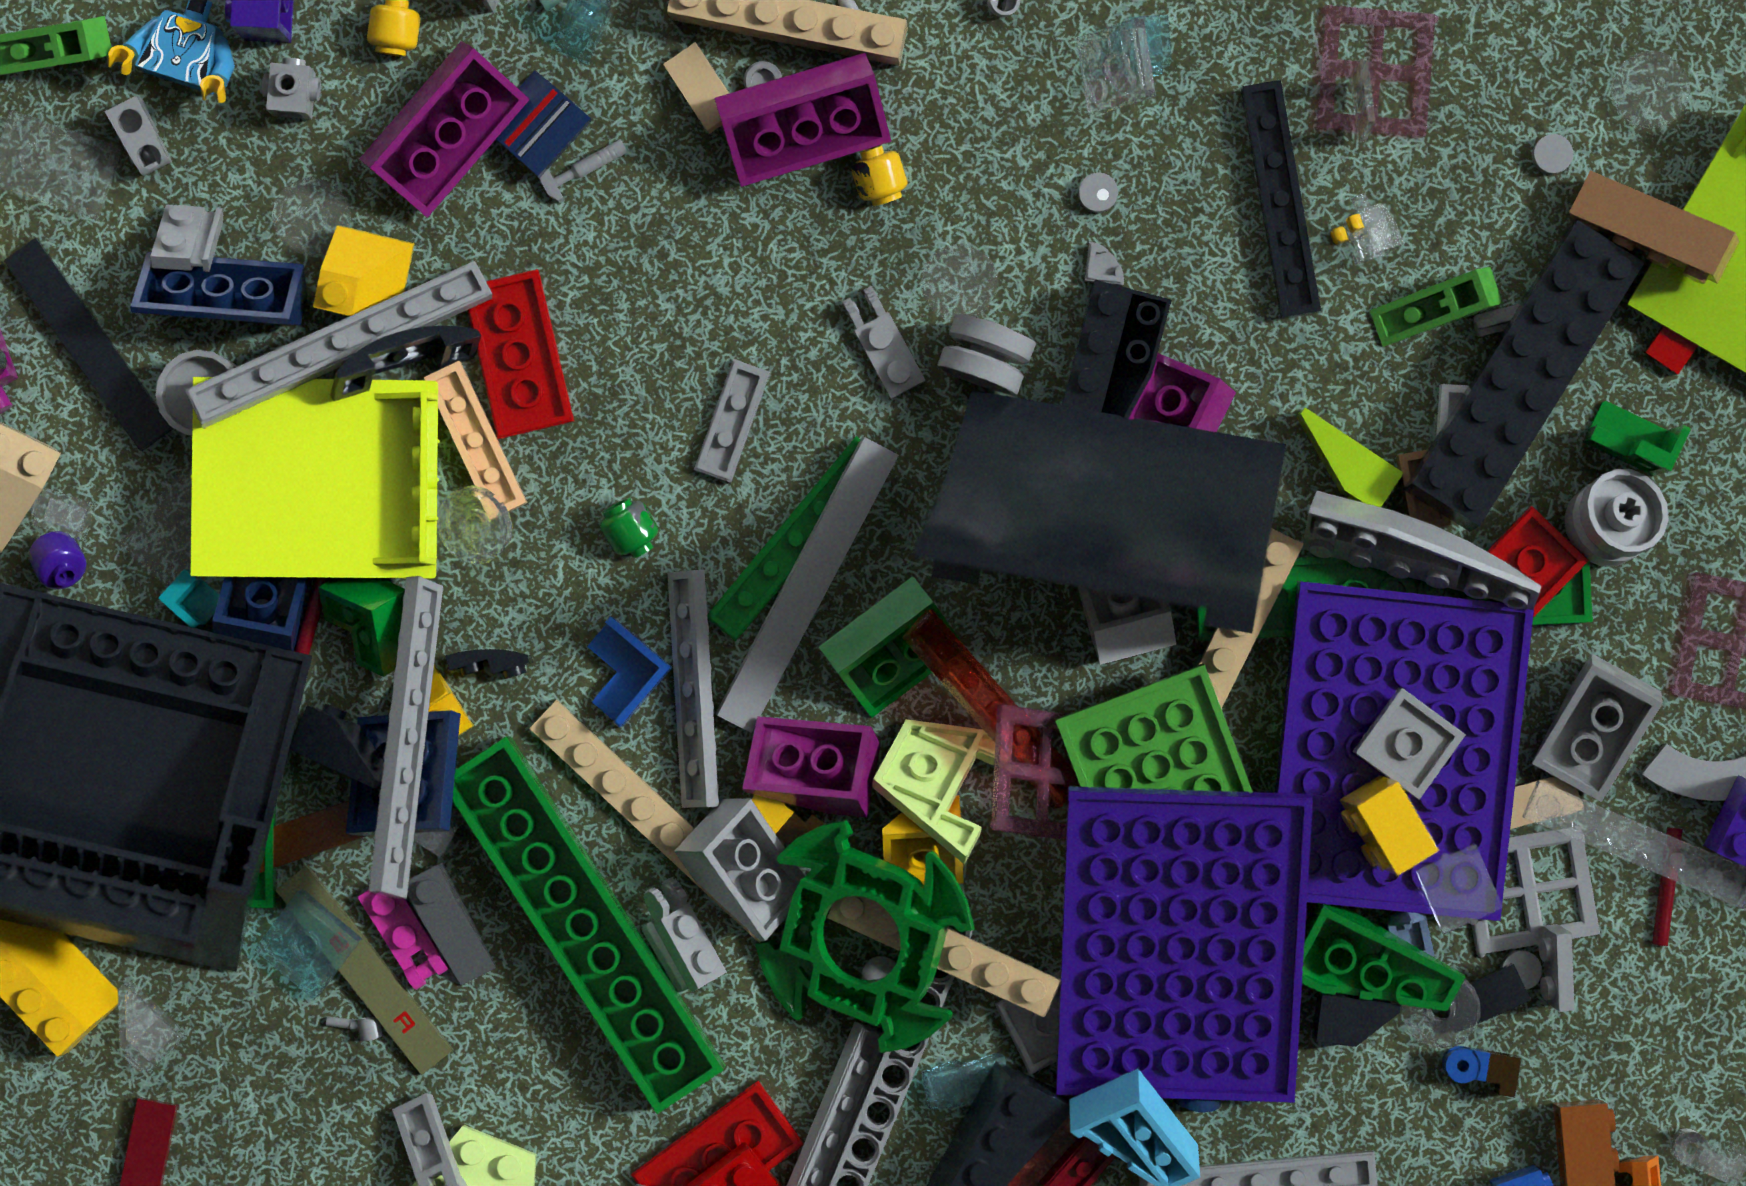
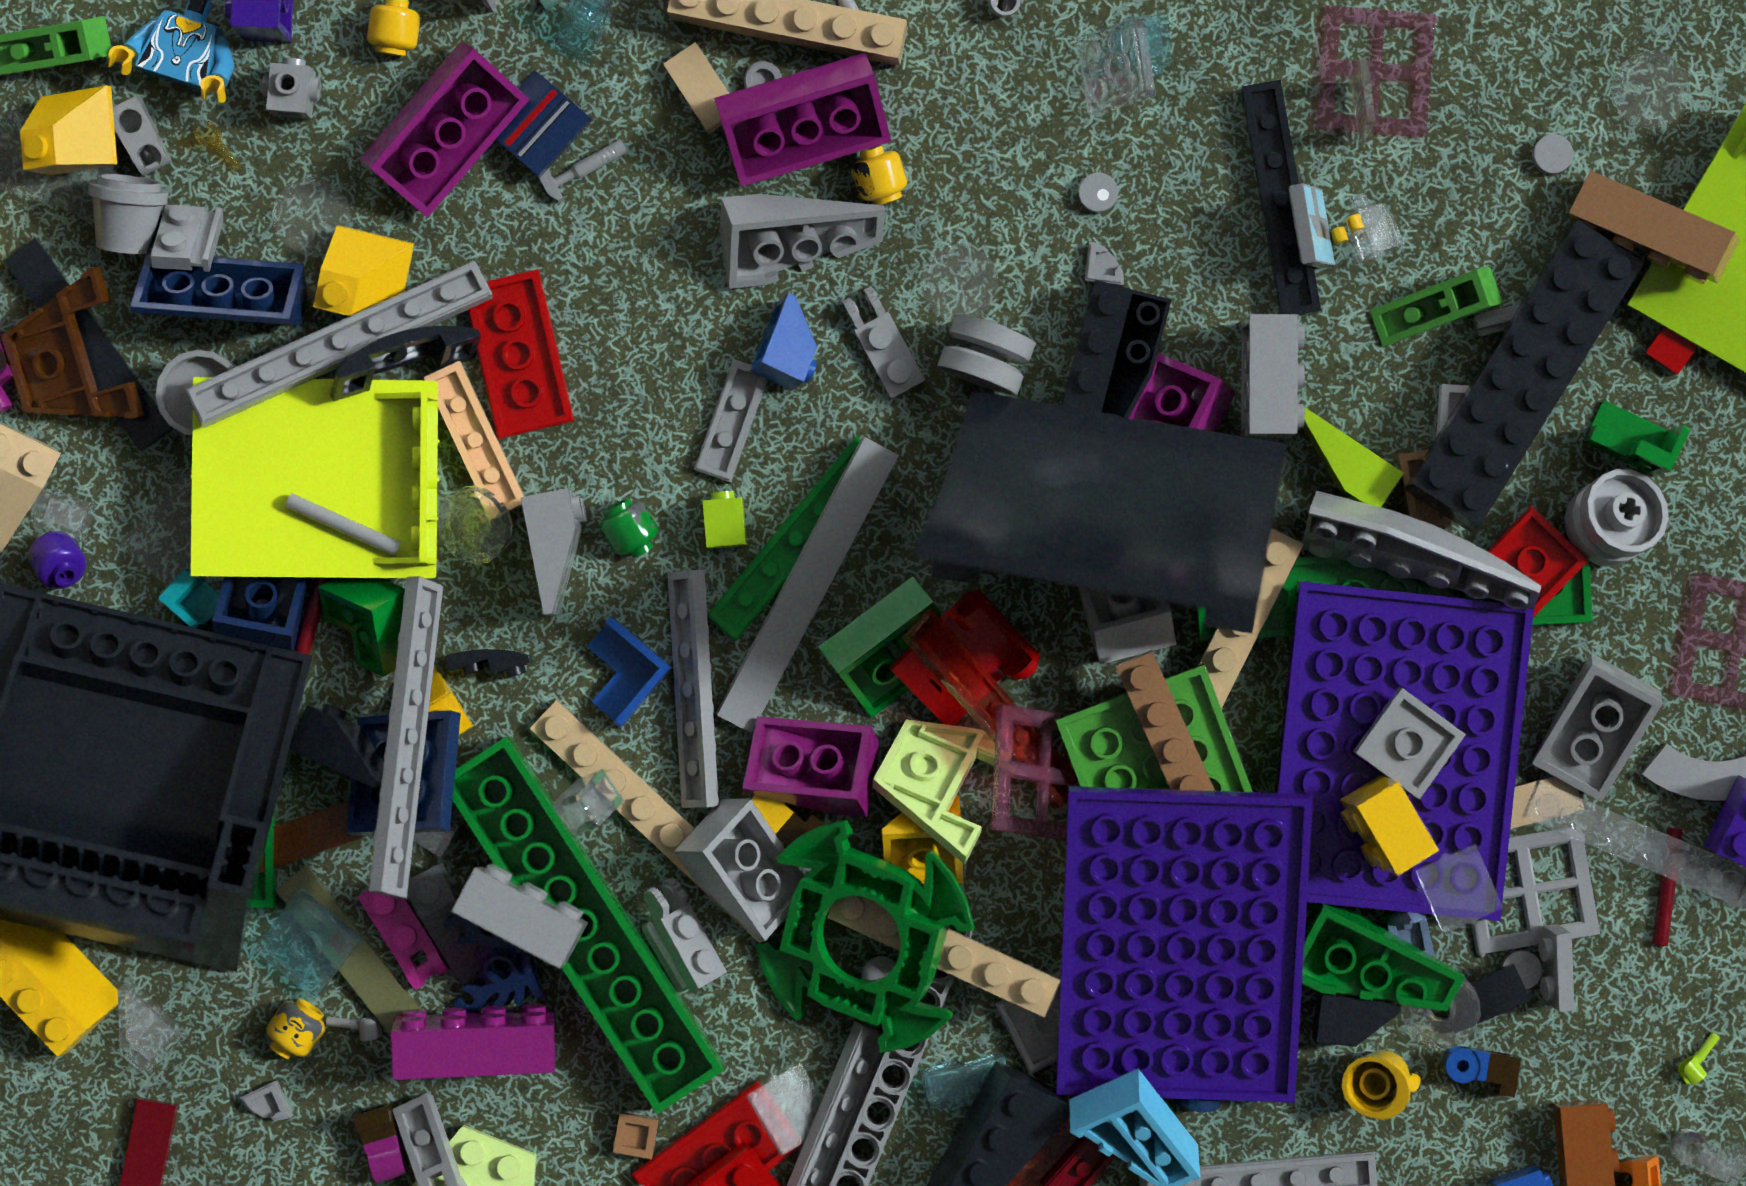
none -> reddish brown wing [1,267,145,418]
none -> yellow slope [20,85,117,175]
none -> light grey piece [87,174,169,254]
none -> clear yellow hand [194,121,242,172]
none -> light grey tile [240,1080,294,1120]
none -> yellow head [266,998,325,1059]
none -> light grey bar [285,493,402,557]
none -> leg [352,1102,409,1184]
none -> magenta brick [391,1004,556,1080]
none -> dark blue animal [444,913,545,1013]
none -> light grey brick [452,864,588,969]
none -> light grey slope [521,488,587,617]
none -> clear brick [552,769,624,836]
none -> medium nougat plate [613,1112,660,1159]
none -> lime brick [702,491,747,549]
none -> light grey wedge [720,194,885,289]
none -> clear piece [746,1062,822,1156]
none -> slope [750,293,817,391]
none -> red door [890,590,1040,725]
none -> medium nougat plate [1115,650,1215,791]
none -> light grey brick [1241,314,1305,440]
none -> light grey tile [1288,183,1335,269]
none -> yellow hat [1342,1050,1421,1120]
none -> lime hand [1677,1032,1720,1085]

